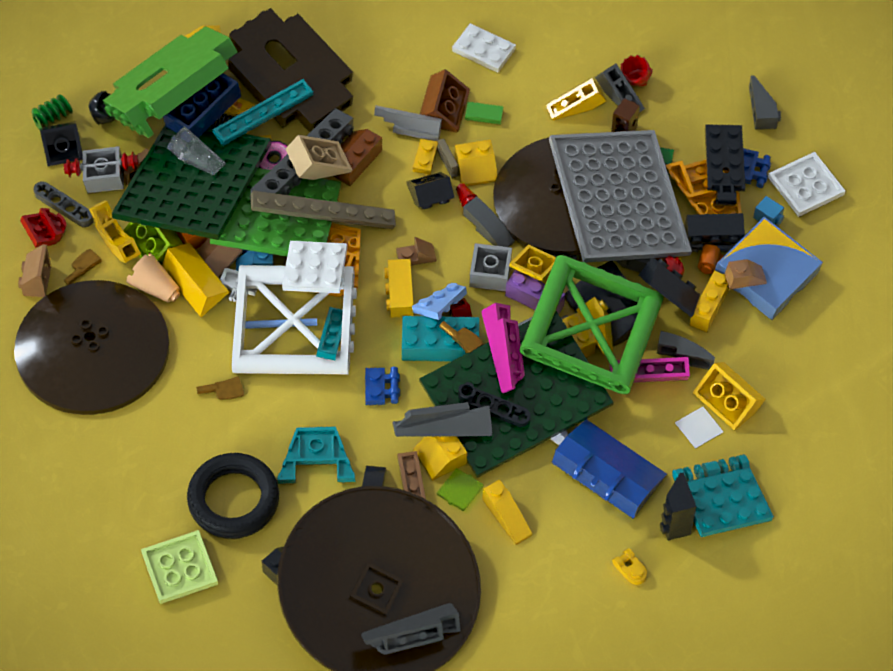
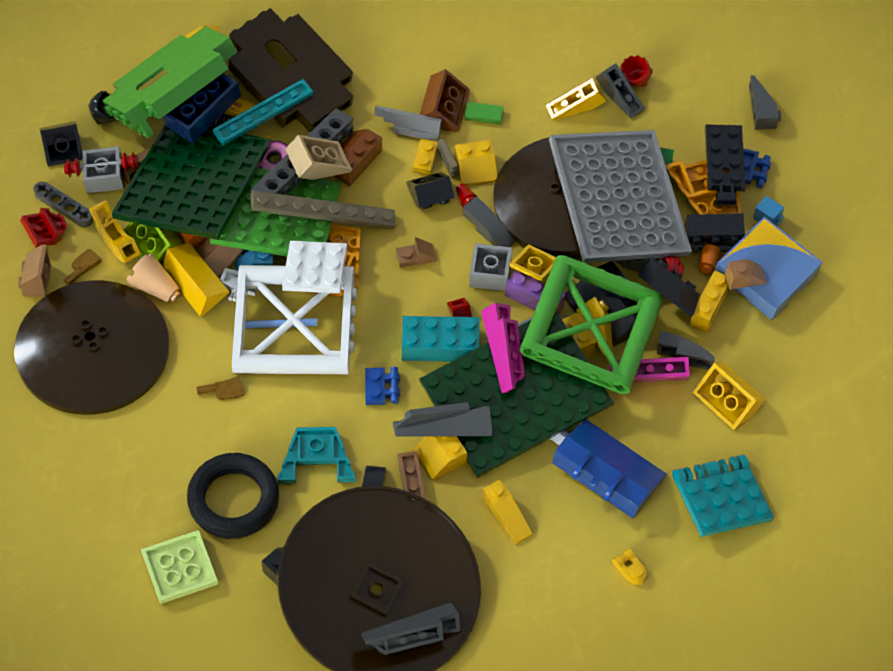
green piece [31,94,73,130] -> none
clear slope [167,126,226,175] -> none
teal tile [316,307,343,361] -> none
yellow brick [384,259,414,318] -> none
light blue wing [412,283,467,320] -> none
clear neon green piece [437,468,483,512] -> none
pearl gold piece [439,321,484,353] -> none
white plate [452,23,516,73] -> none
black beam [458,382,531,427] -> none
reddish brown brick [611,98,640,132] -> none
black slope [660,472,696,541] -> none
white sticker [675,407,723,448] -> none
white plate [768,152,845,217] -> none

